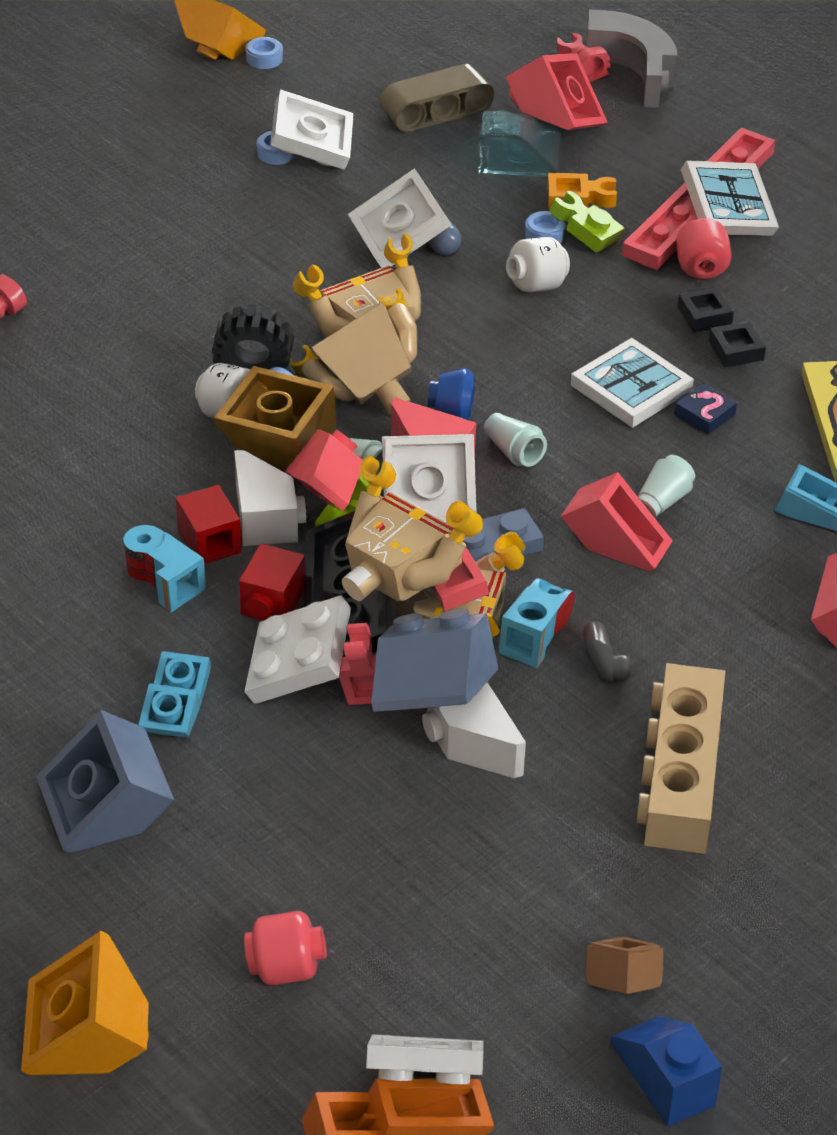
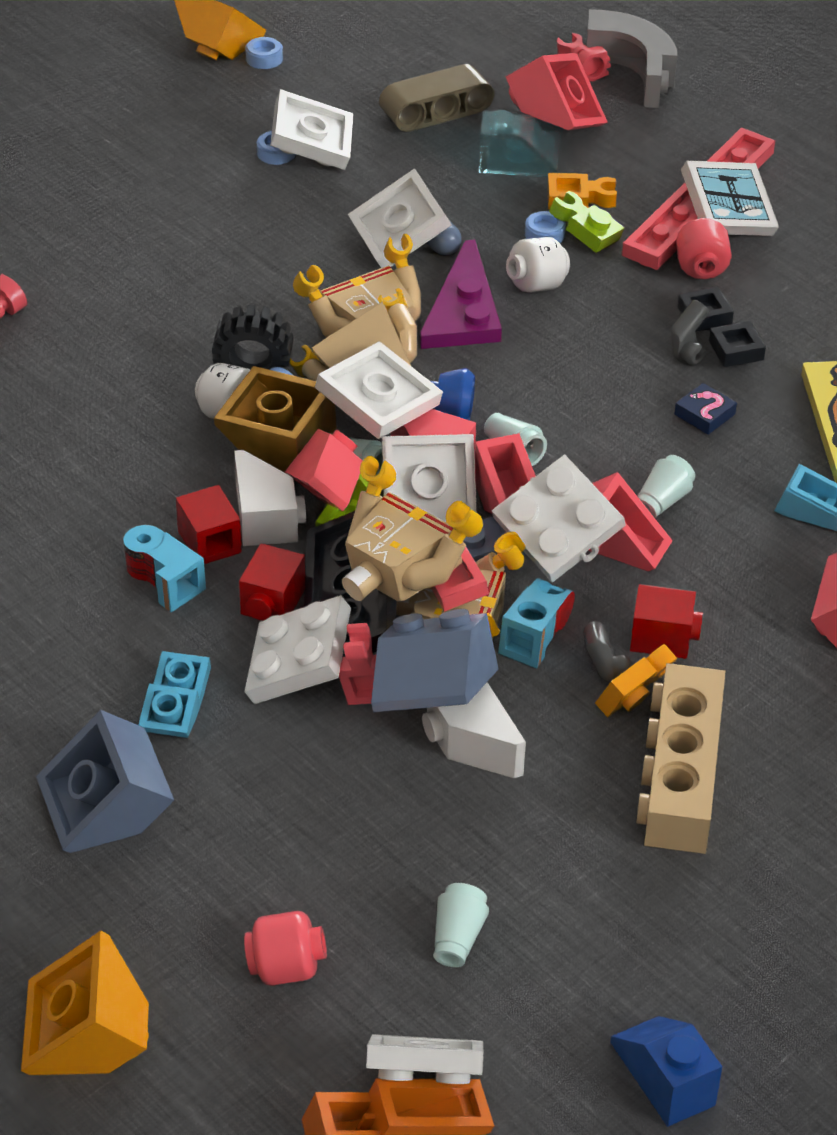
tile [571,338,694,428] -> none
medium nougat slope [586,936,664,994] -> none
none -> white plate [315,341,443,440]
none -> magenta wing [420,239,502,349]
none -> light aqua cone [433,883,489,967]
none -> coral slope [474,433,536,514]
none -> white plate [491,454,626,583]
none -> light orange plate [595,644,677,718]
none -> red brick [630,584,703,659]
none -> dark grey arm [671,300,710,365]

